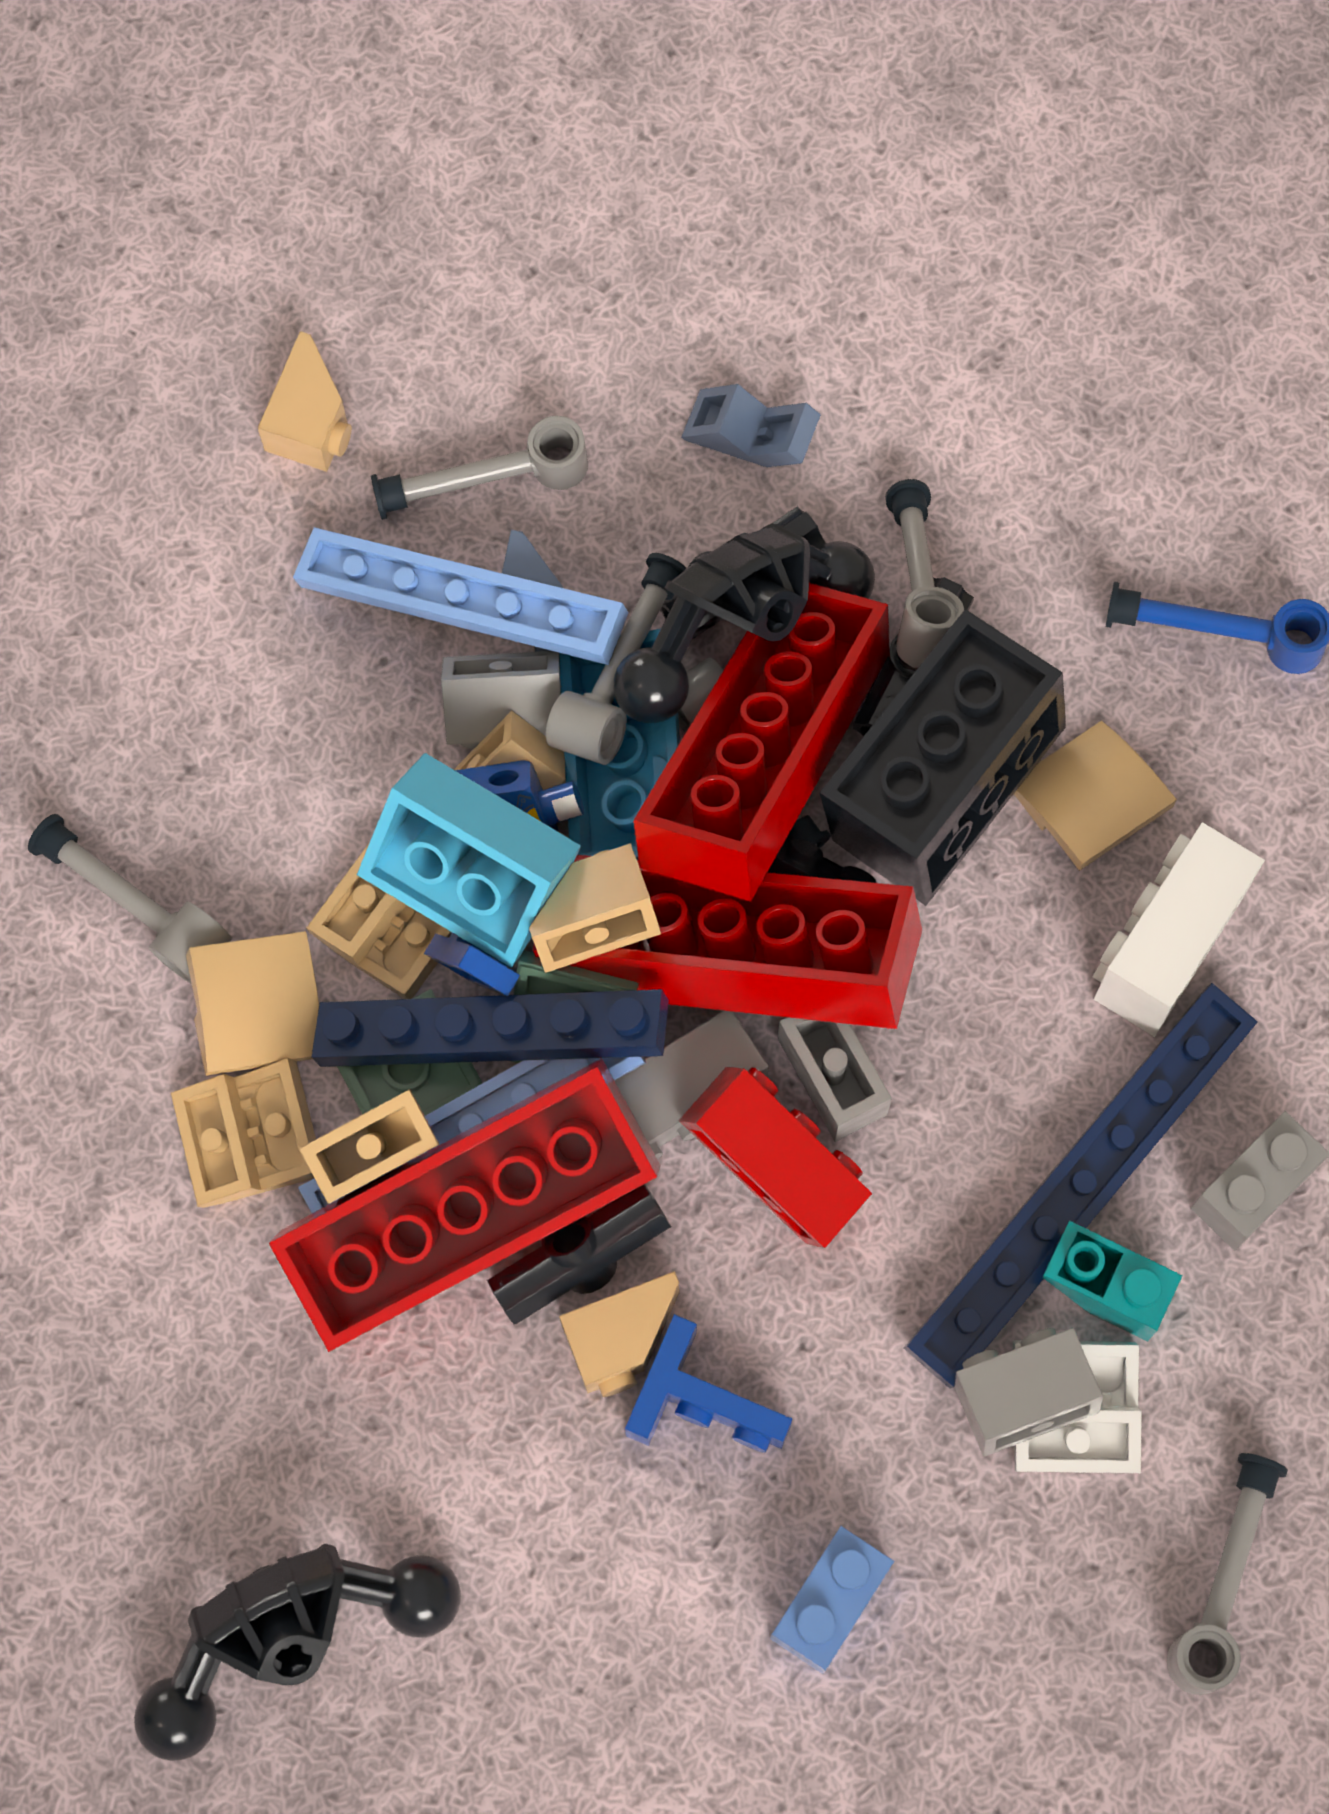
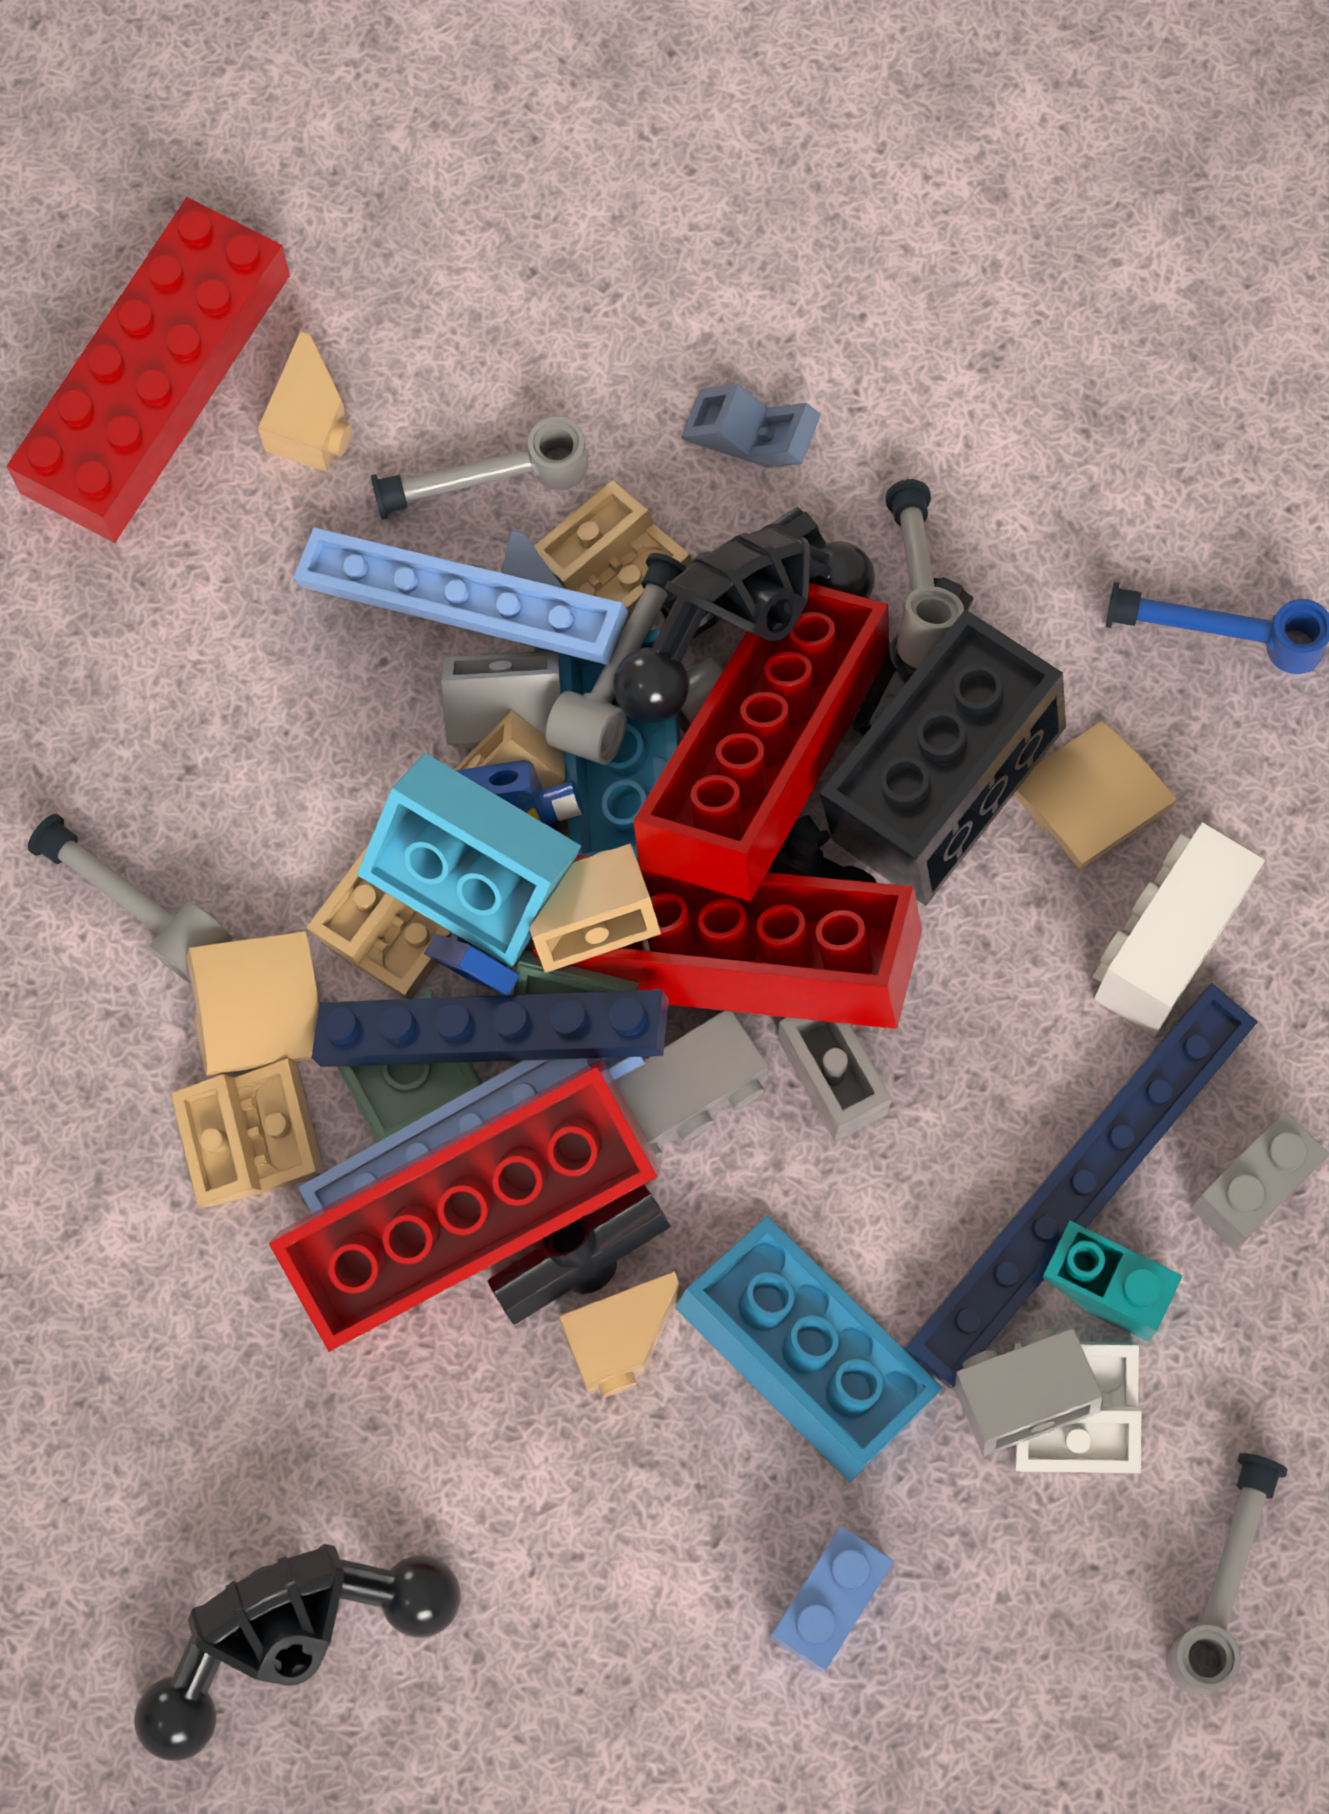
tan slope [299,1089,439,1204] -> none
blue bracket [625,1314,793,1453] -> none
red brick [678,1067,873,1248] -> none
none -> red brick [6,197,290,543]
none -> tan slope [533,480,692,628]
none -> dark azure slope [675,1216,943,1483]

